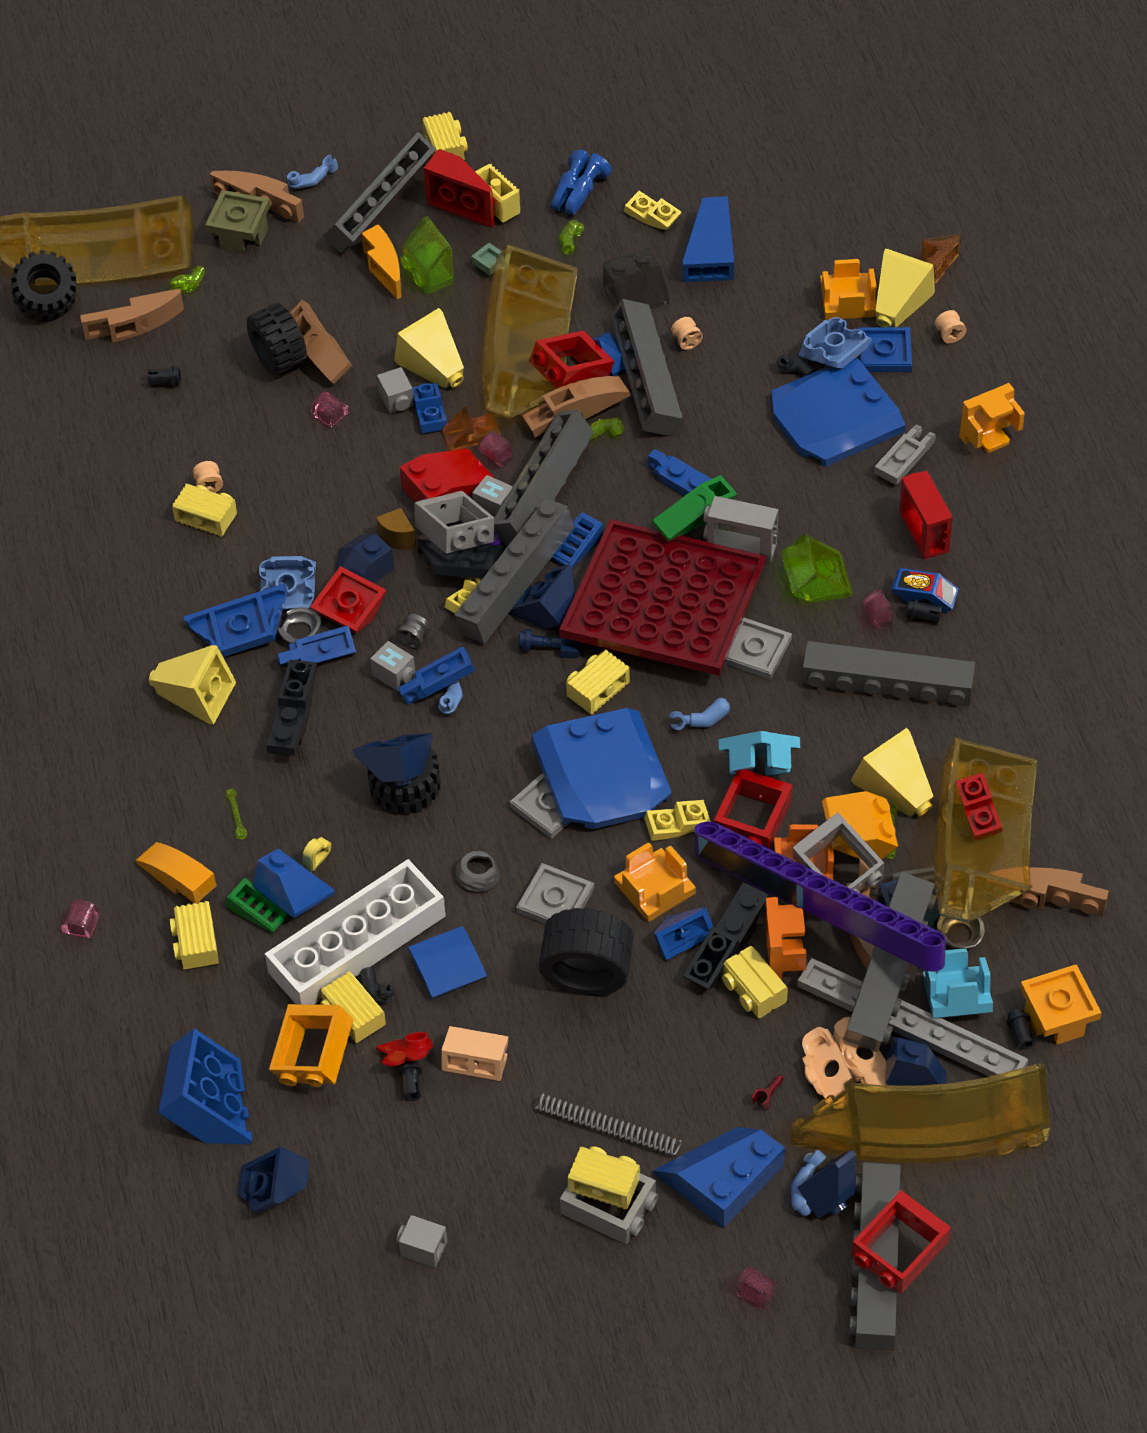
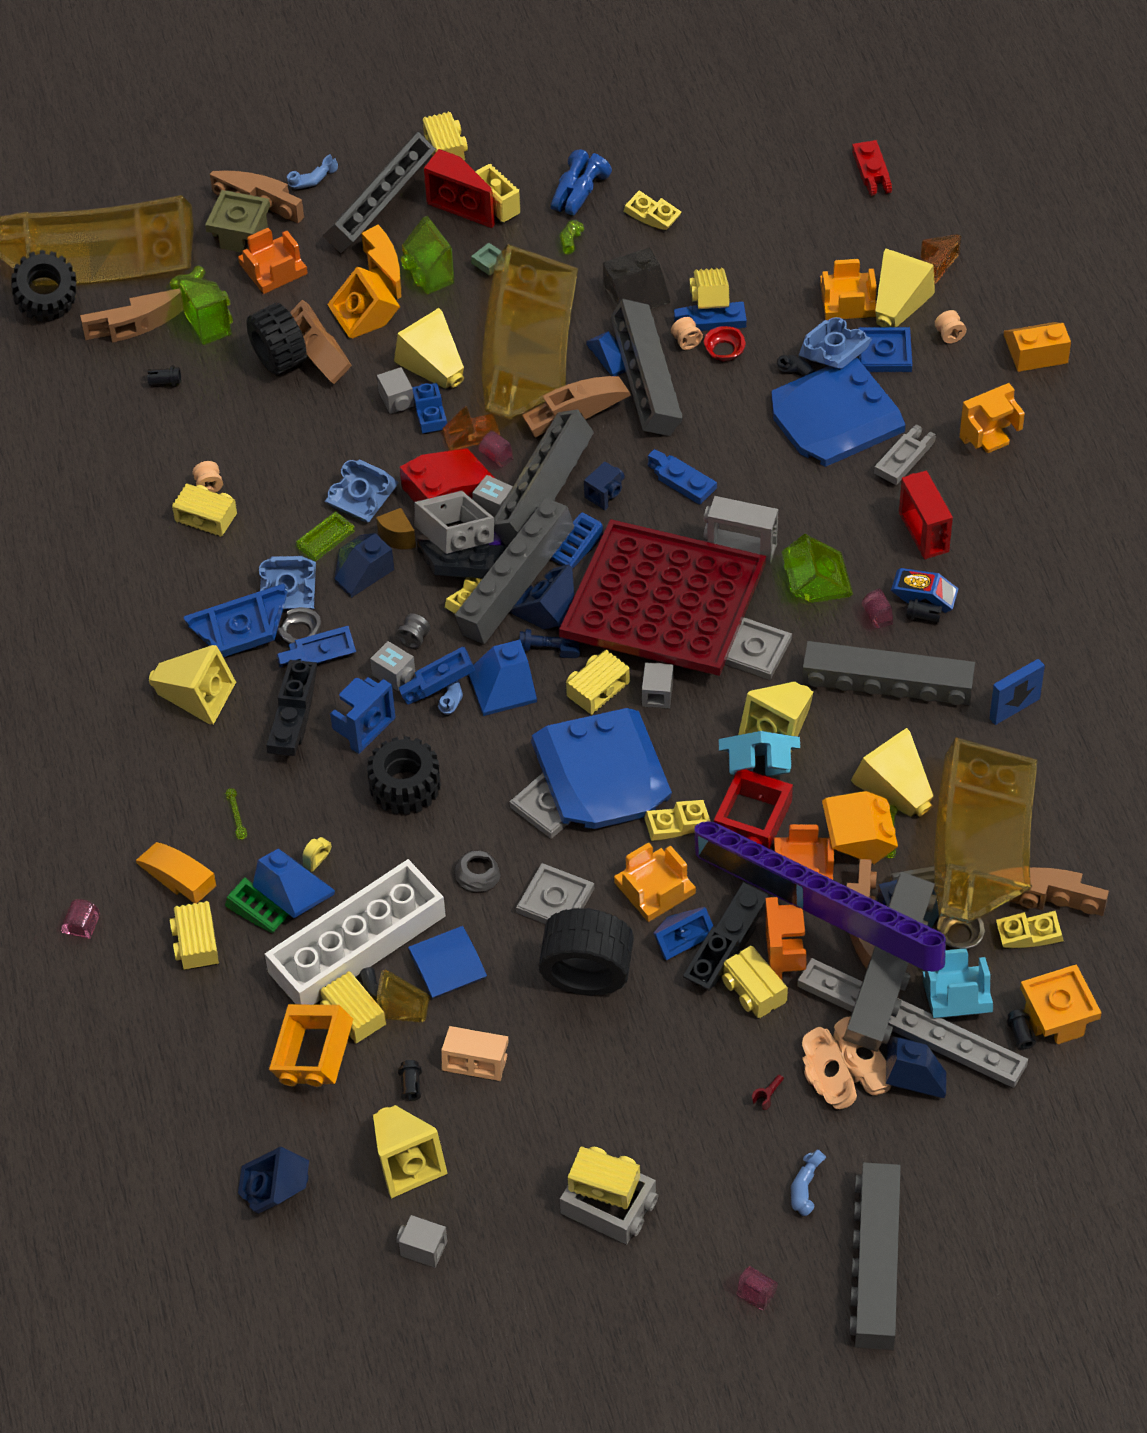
blue wedge [158,1028,253,1144] -> none
red slope [310,566,387,634] -> none
clear pink brick [312,391,349,427] -> none
dark blue slope [353,733,433,786] -> none
red plate [376,1032,433,1066] -> none
red window [529,330,614,389] -> none
light grey piece [535,1093,682,1156] -> none
clear neon green arm [590,417,625,440] -> none
green slope [651,475,737,542] -> none
blue wedge [653,1127,785,1228] -> none
medium blue arm [669,698,730,730] -> none
blue slope [683,196,734,282] -> none
clear yellow slope [790,1063,1050,1163] -> none
light grey window [793,812,884,893] -> none
dark blue slope [797,1149,856,1219] -> none
red window [851,1190,951,1294] -> none
red slope [955,772,1003,841] -> none
none -> clear neon green slope [177,275,233,345]
none -> orange panel [238,228,308,294]
none -> clear neon green tile [296,511,355,562]
none -> medium blue slope [324,459,399,522]
none -> light orange slope [327,267,400,339]
none -> blue panel [330,677,396,754]
none -> light yellow slope [373,1105,448,1198]
none -> clear yellow slope [377,969,430,1022]
none -> blue slope [468,640,537,716]
none -> dark blue brick [584,462,625,510]
none -> light grey brick [642,663,673,708]
none -> blue hinge [674,302,747,331]
none -> light yellow brick [689,267,729,309]
none -> red piece [704,326,746,361]
none -> light yellow slope [738,682,813,752]
none -> red hinge [852,140,892,196]
none -> blue tile [989,659,1045,725]
none -> light yellow slope [996,911,1064,948]
none -> light orange slope [1004,322,1071,372]

